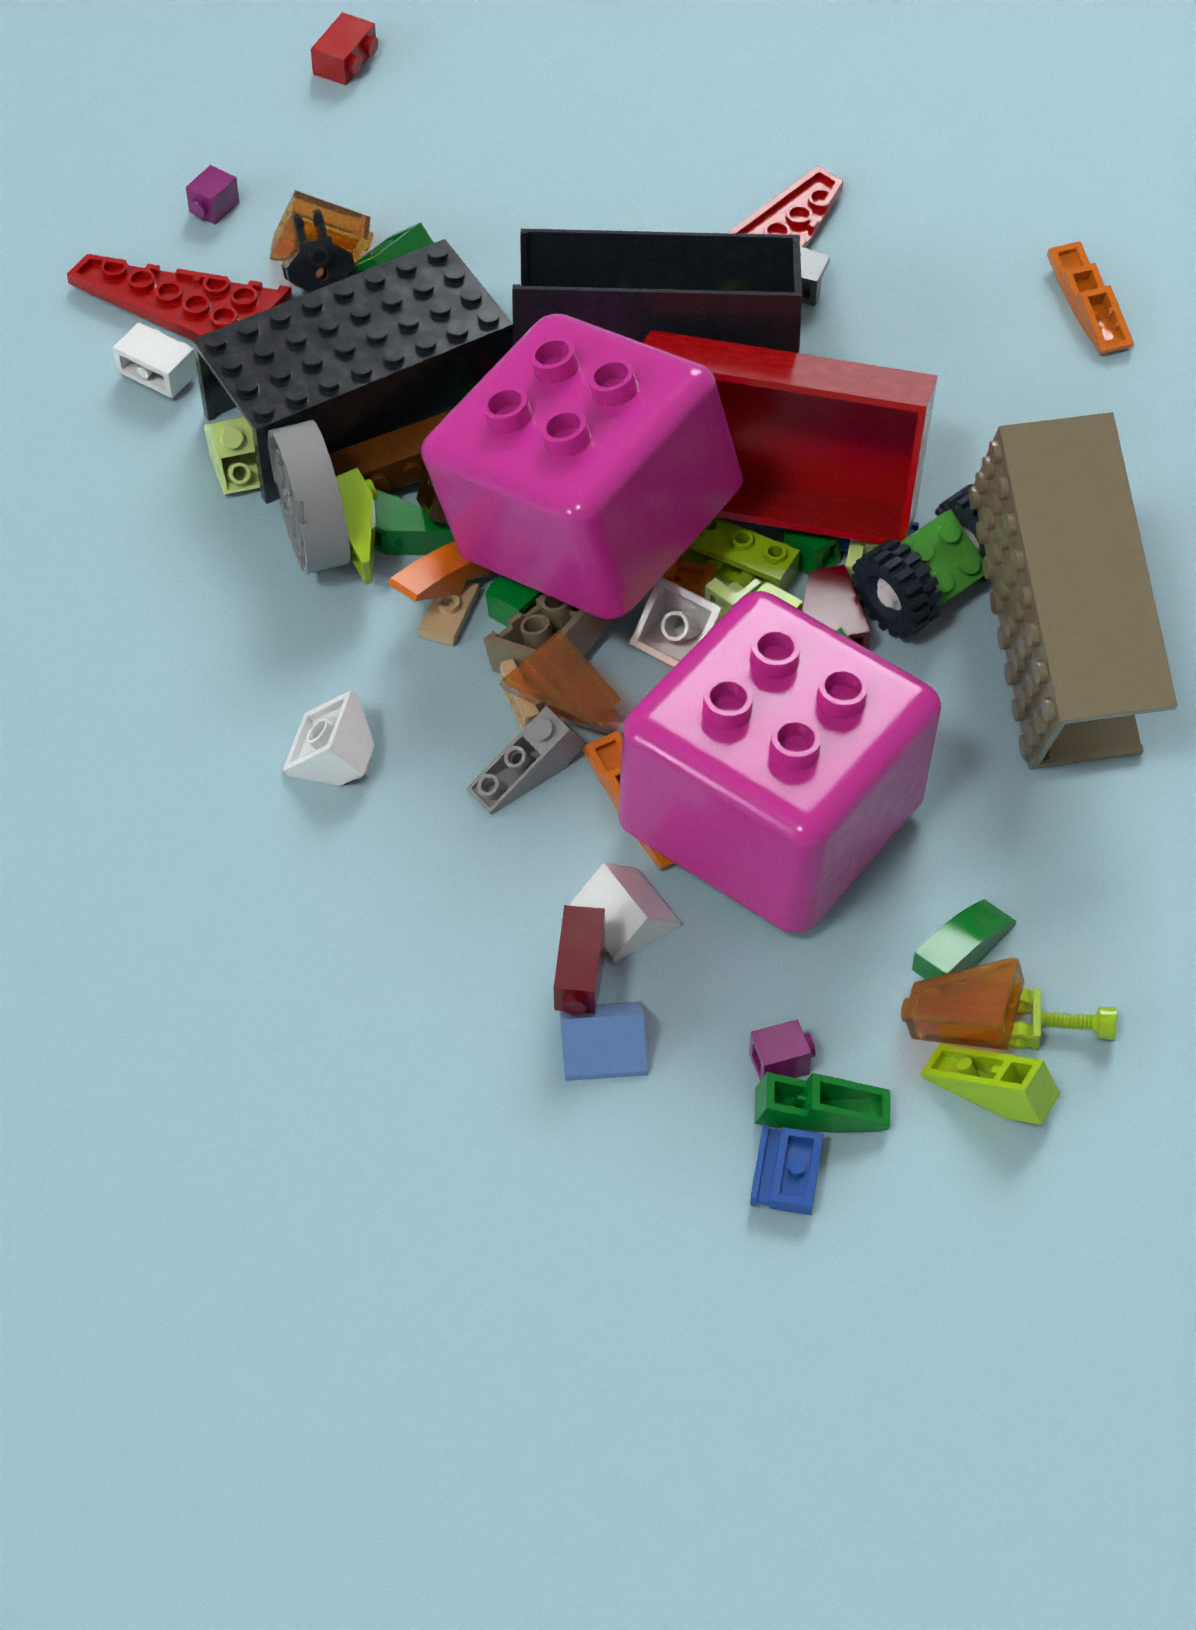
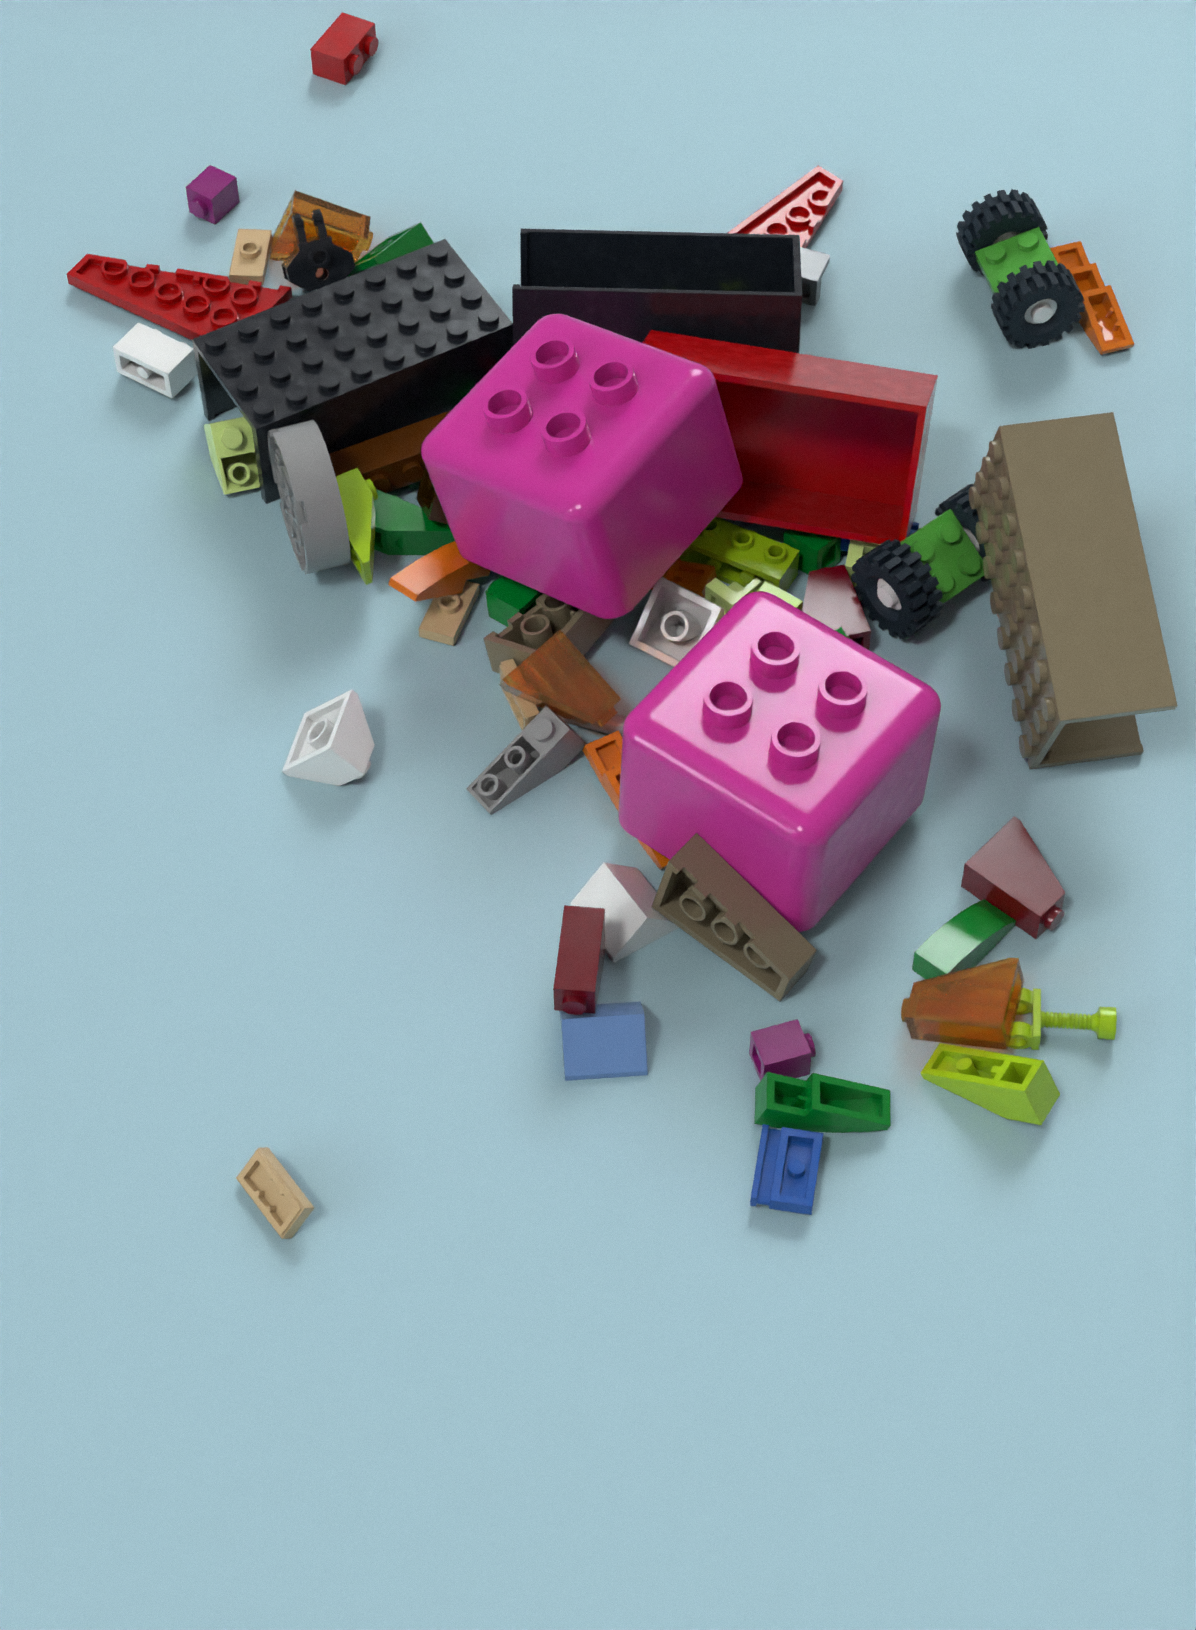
none -> tan plate [229,229,272,285]
none -> tan plate [236,1147,315,1239]
none -> dark tan wedge [652,833,817,1001]
none -> black plate [956,189,1085,349]
none -> slope [961,816,1065,939]

